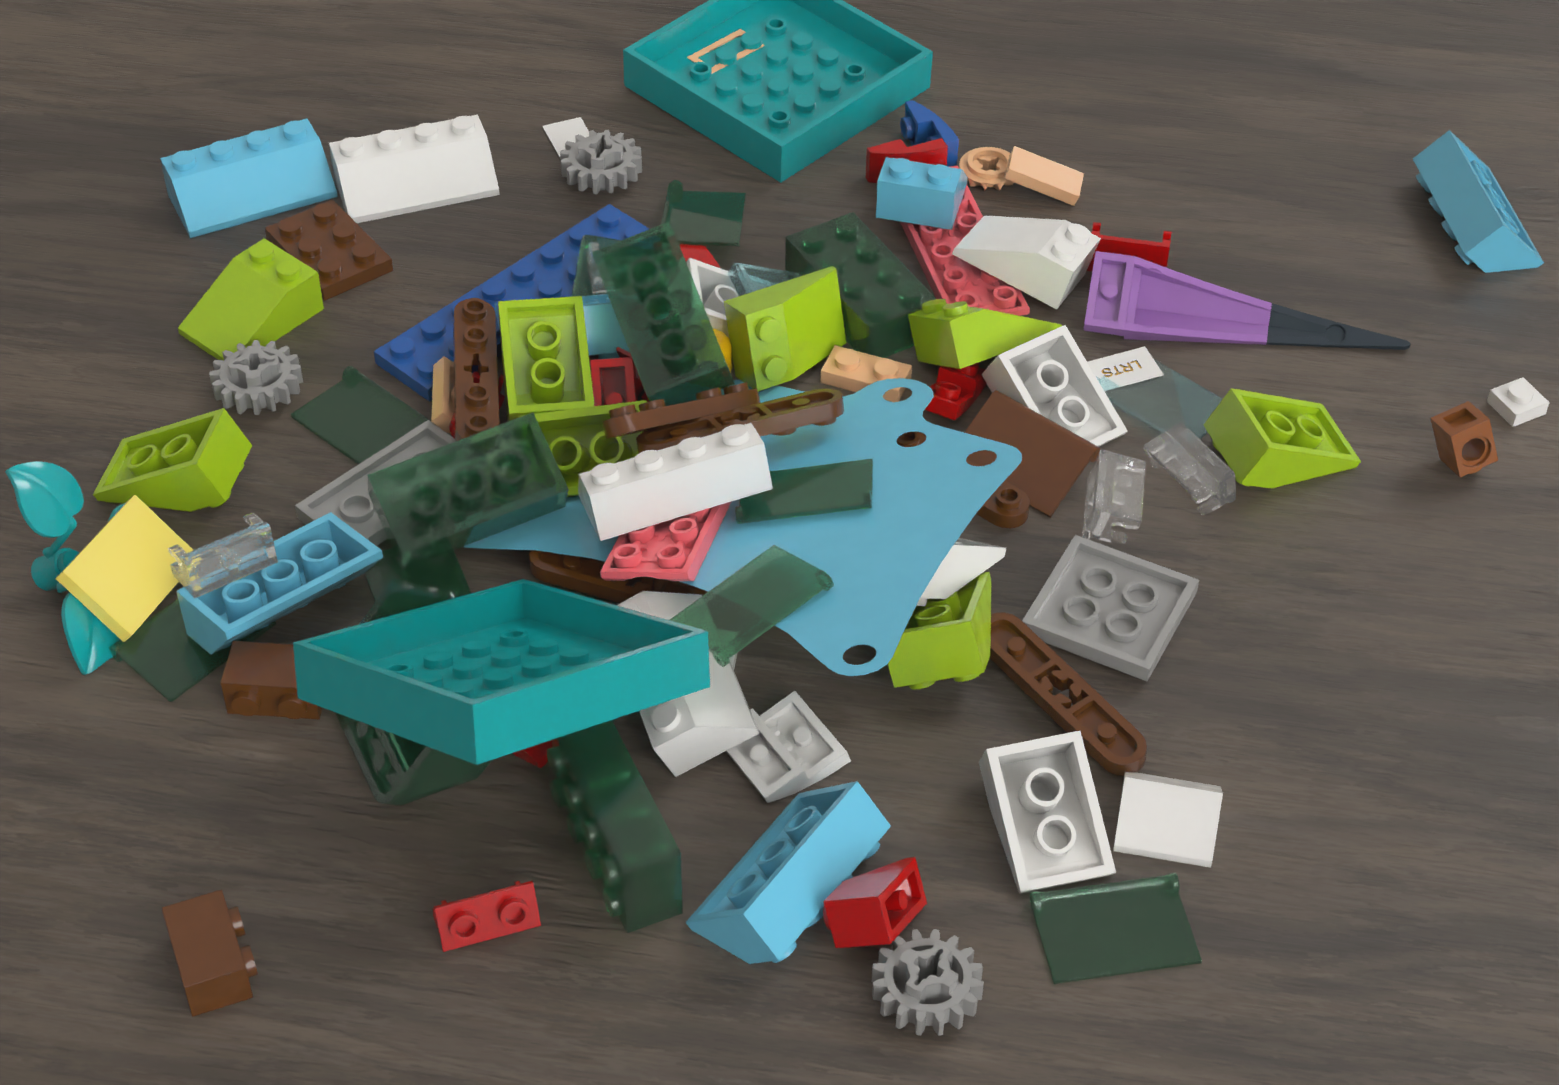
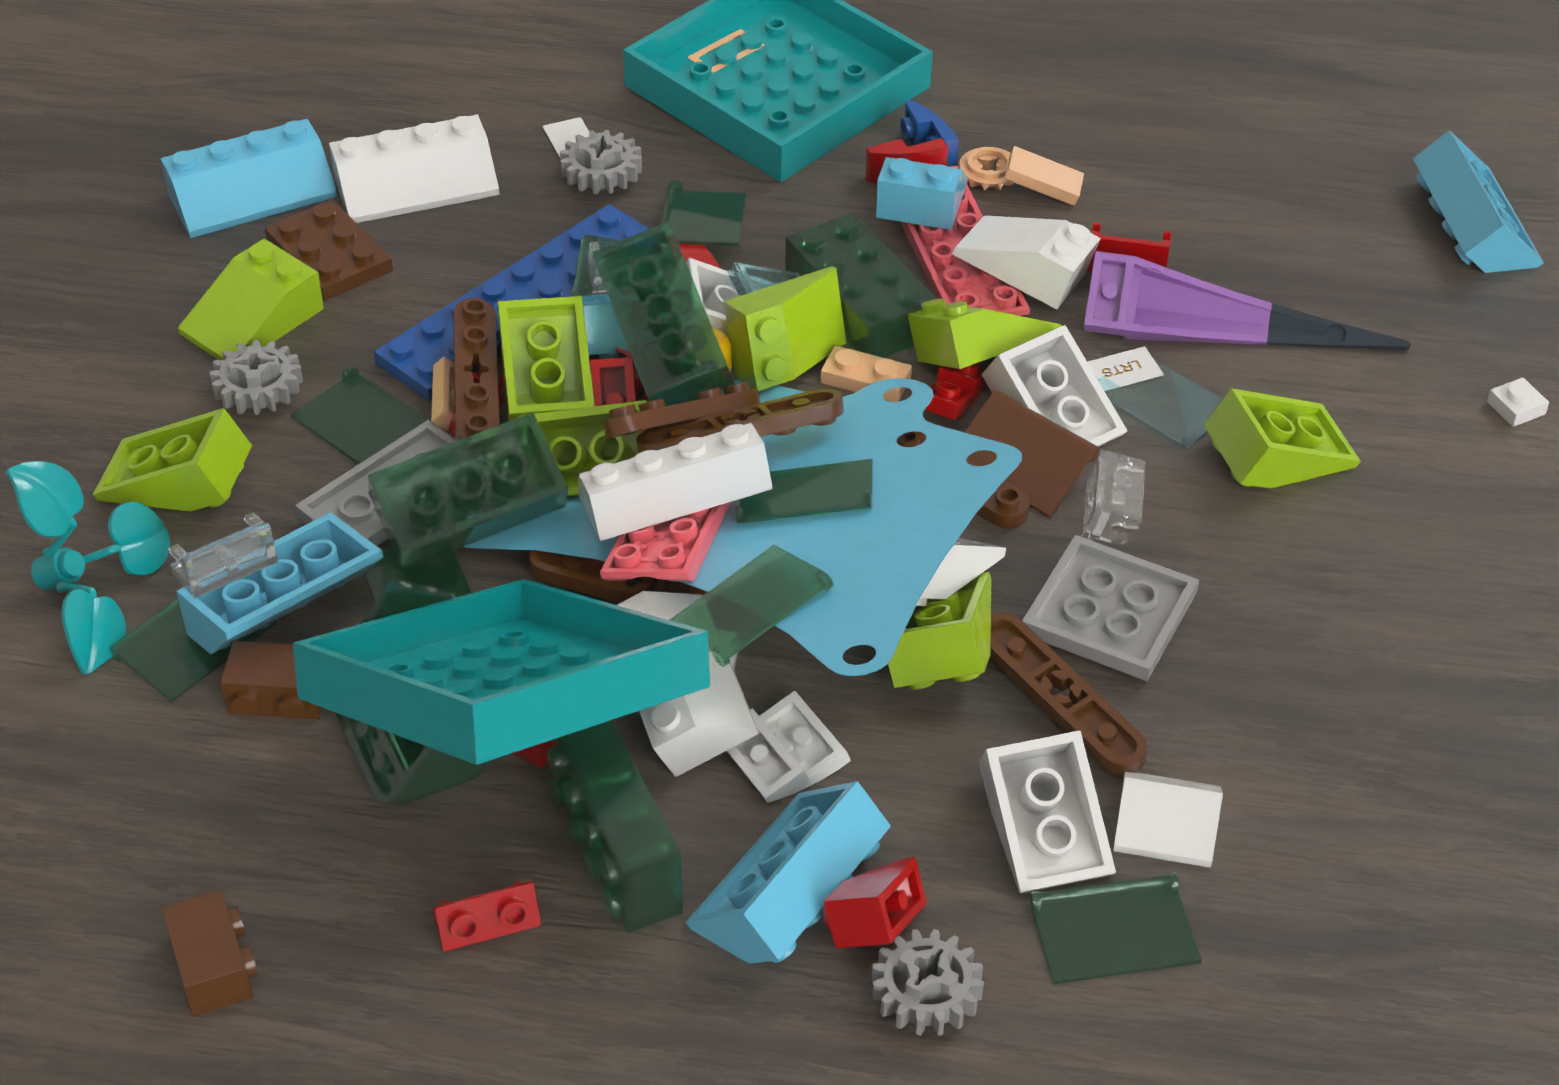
light yellow tile [55,495,200,642] -> none
clear hinge [1144,422,1236,515] -> none
dark orange brick [1430,401,1498,478] -> none

